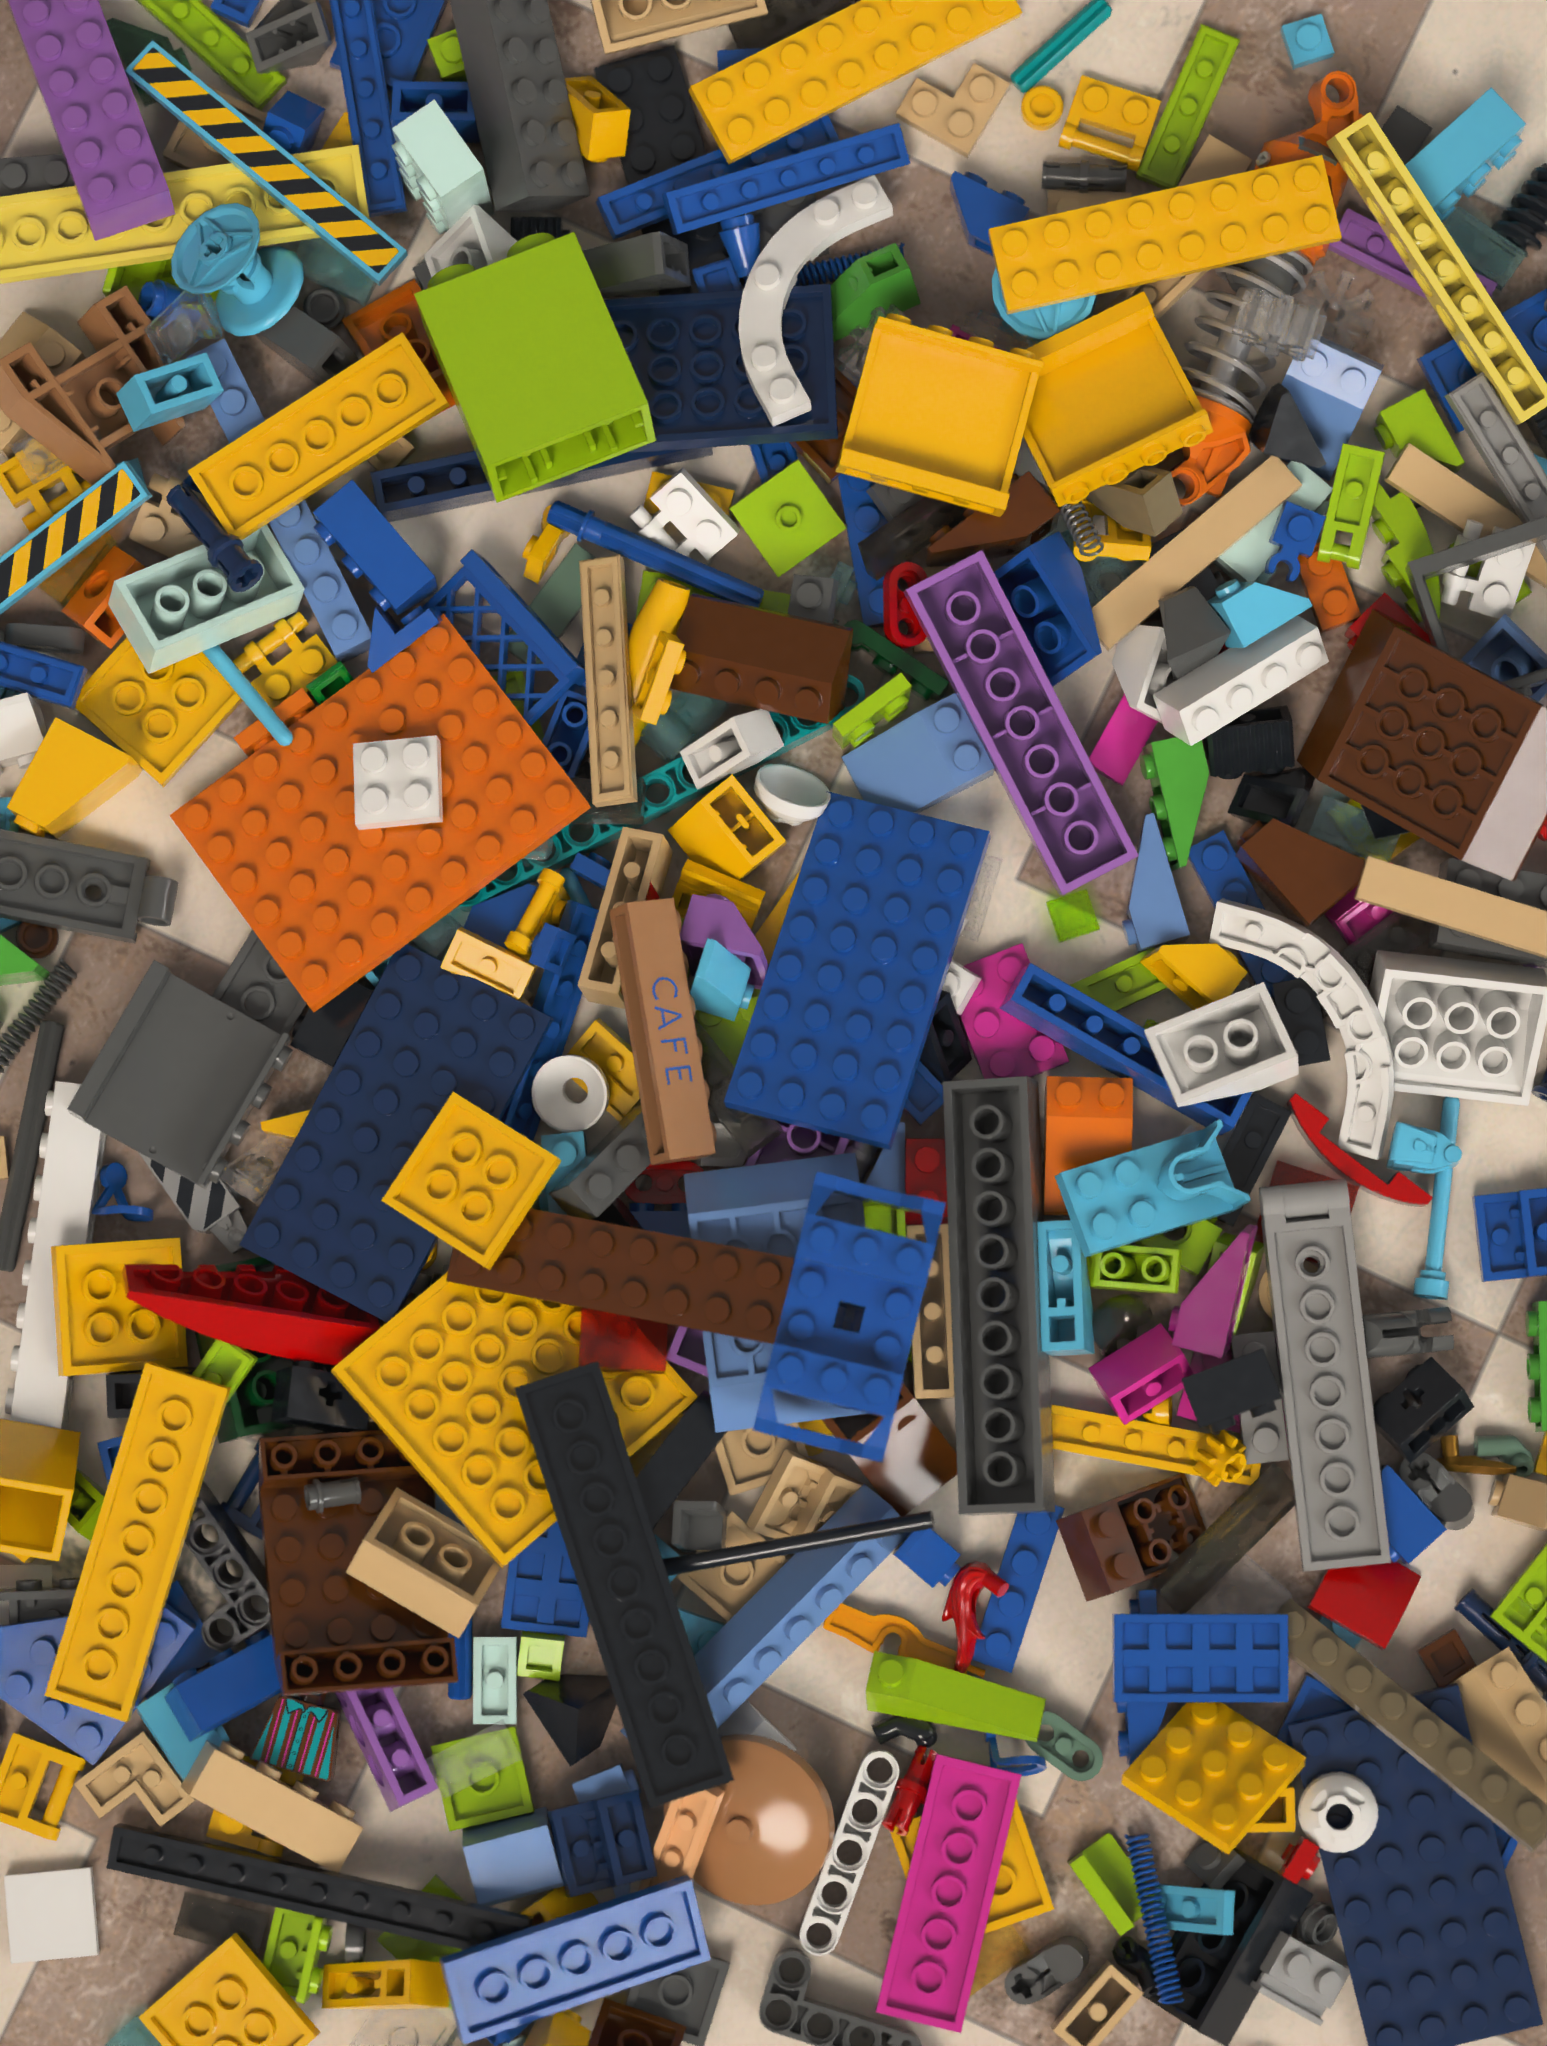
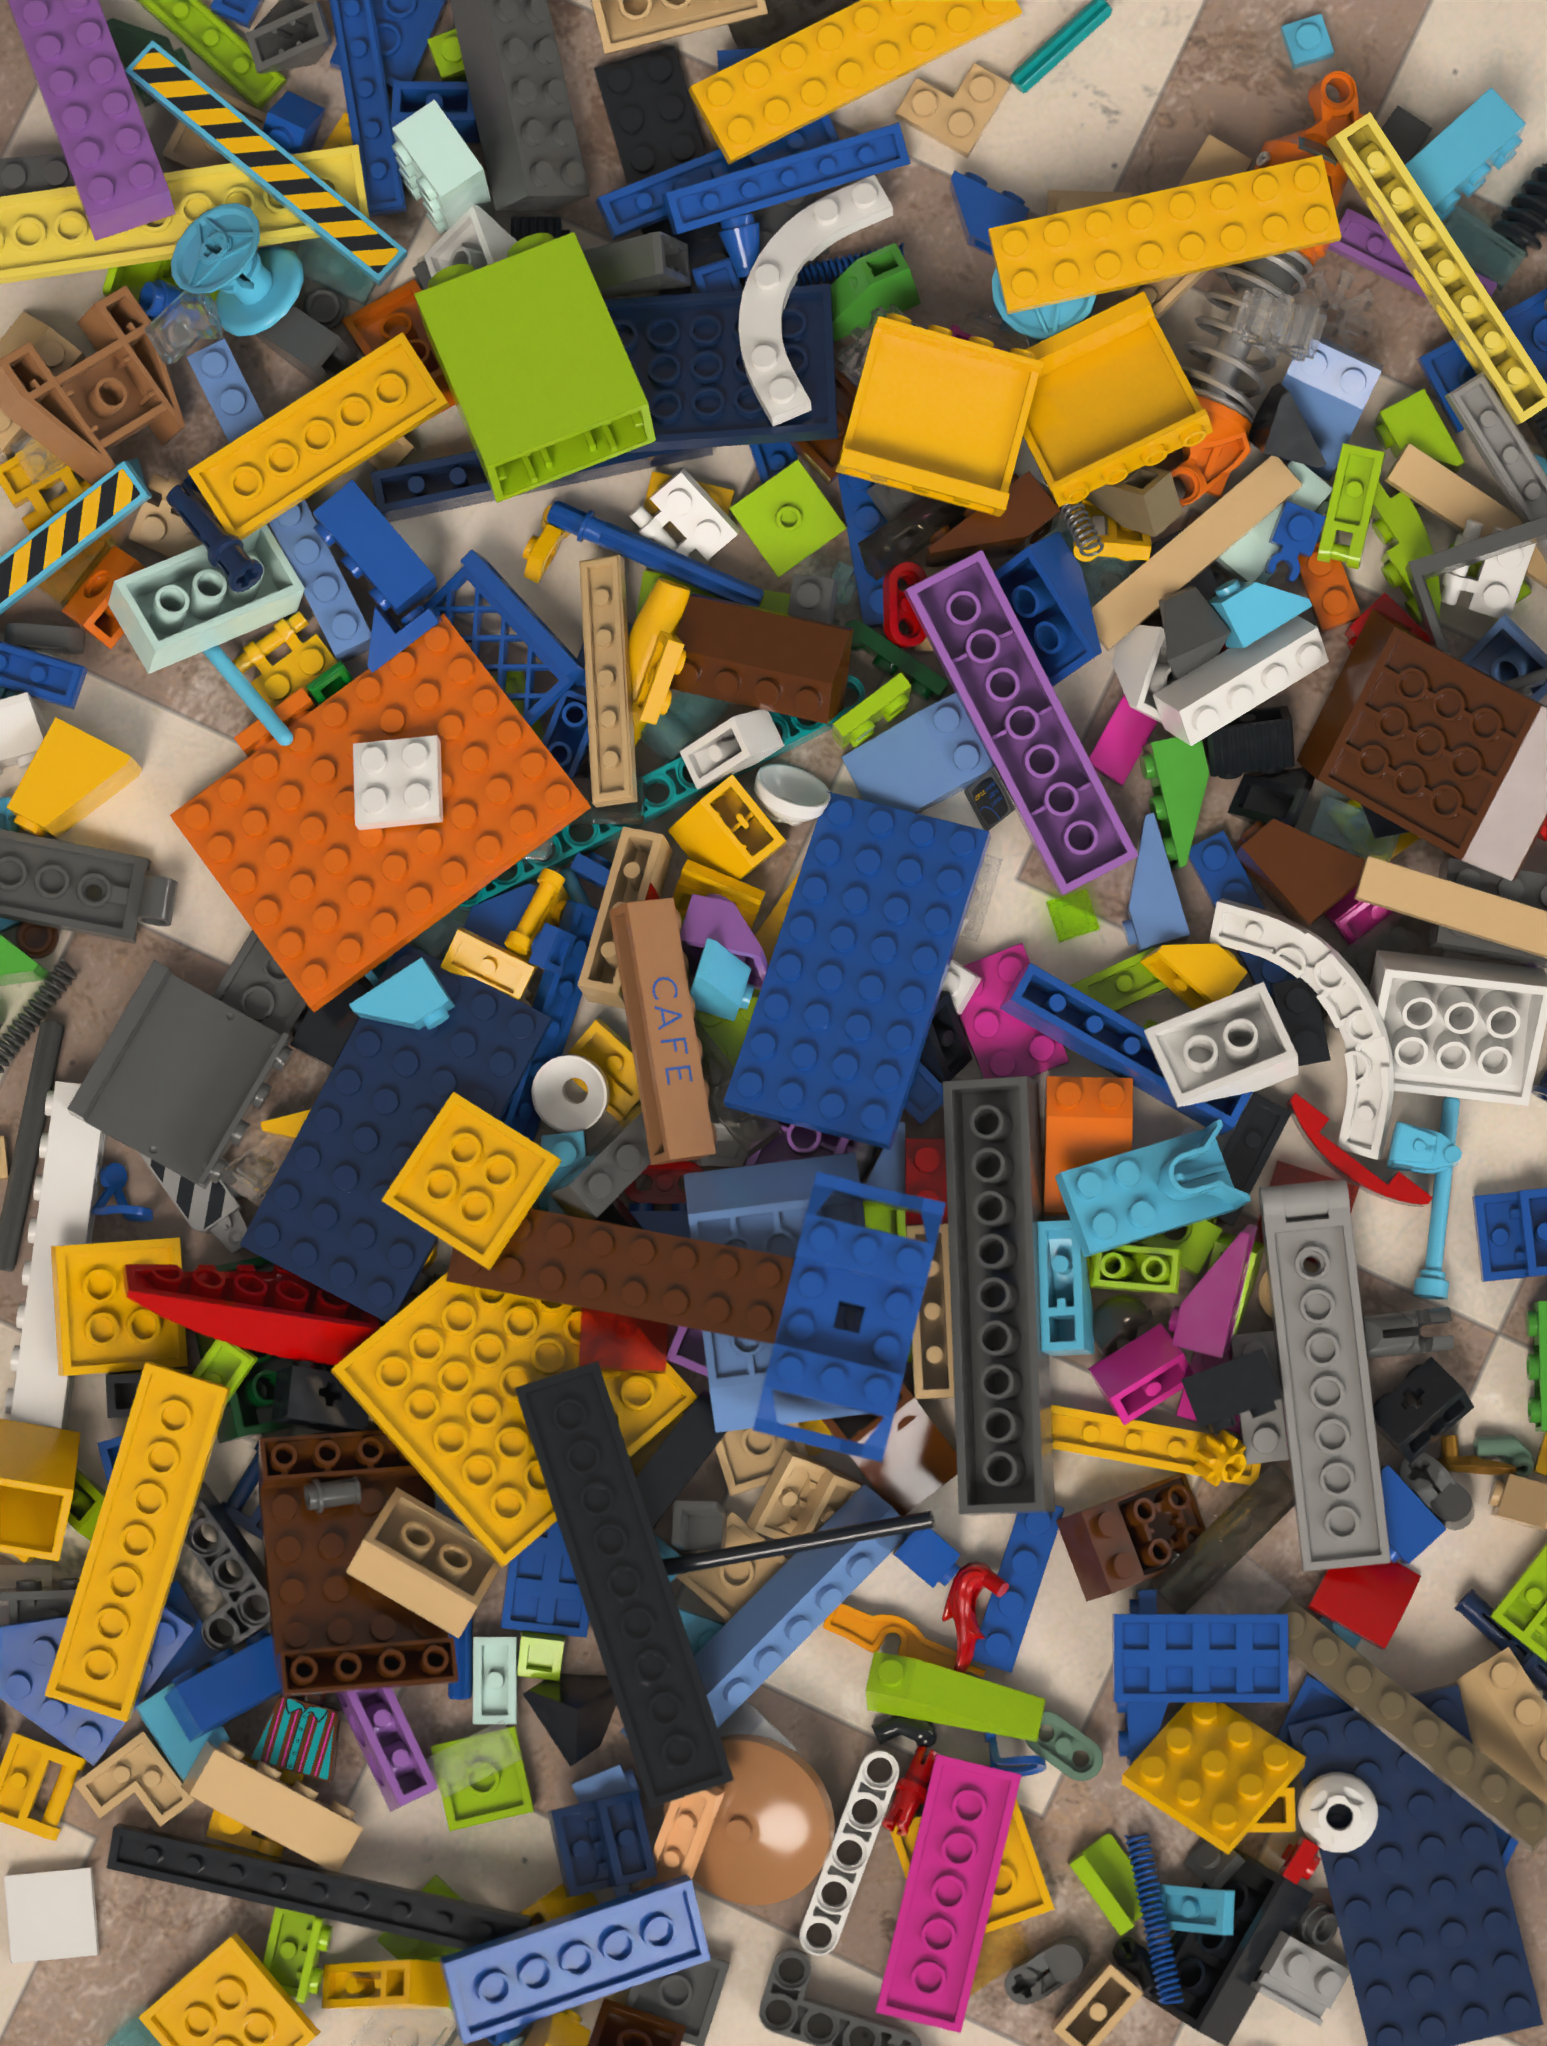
yellow plate [75,637,243,787] -> none
medium azure brick [116,352,224,432] -> none
clear smoke plate [173,1891,270,1957] -> none
dark grey tile [345,1923,366,1963] -> none
medium blue slope [462,1807,564,1906] -> none
sand green tile [508,543,596,664] -> none
yellow slope [564,75,631,163] -> none
yellow tile [1021,86,1063,131] -> none
dark grey pin [1042,160,1127,193] -> none
yellow plate [1058,75,1161,172] -> none
lime tile [1136,24,1240,190] -> none
yellow hinge [1142,1396,1173,1427] -> none
reddish brown plate [1416,1629,1477,1687] -> none
none -> medium azure slope [349,957,455,1030]
none -> sticker [964,767,1016,831]

